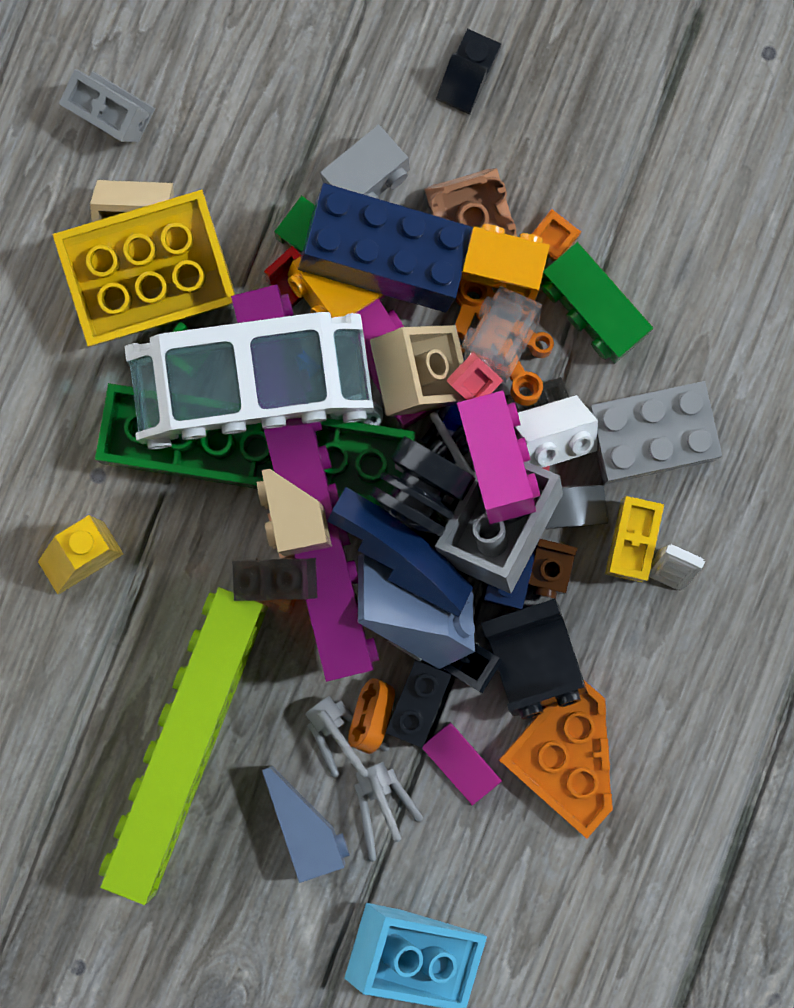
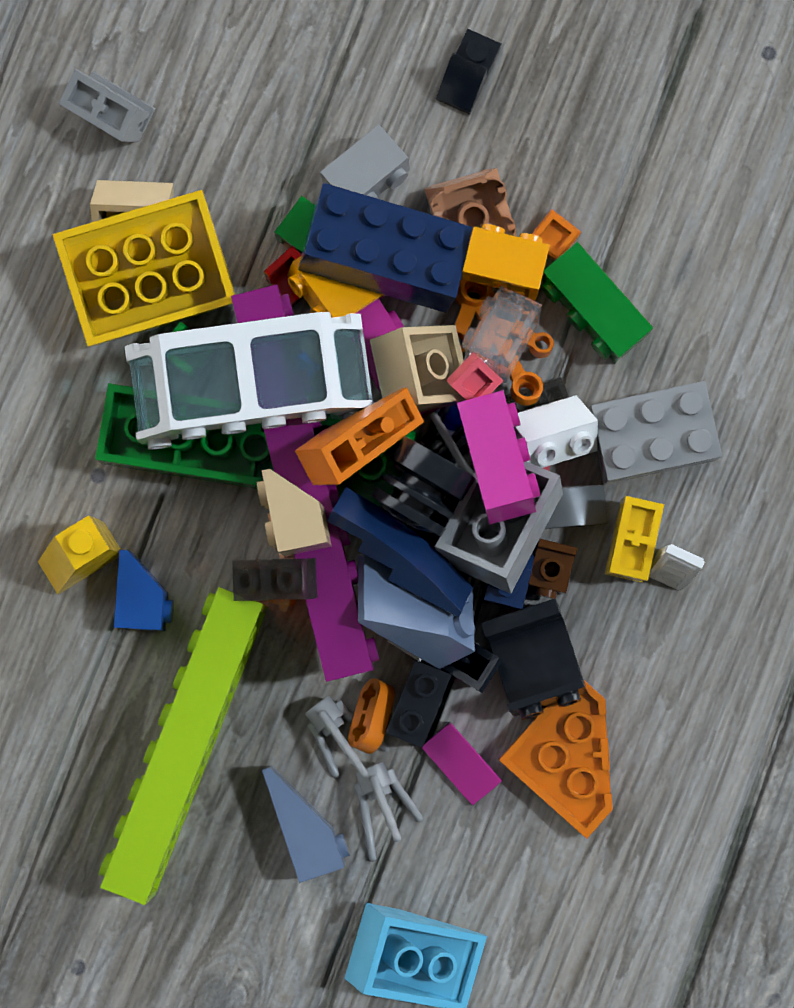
none -> blue slope [114,550,174,631]
none -> orange slope [295,387,424,485]

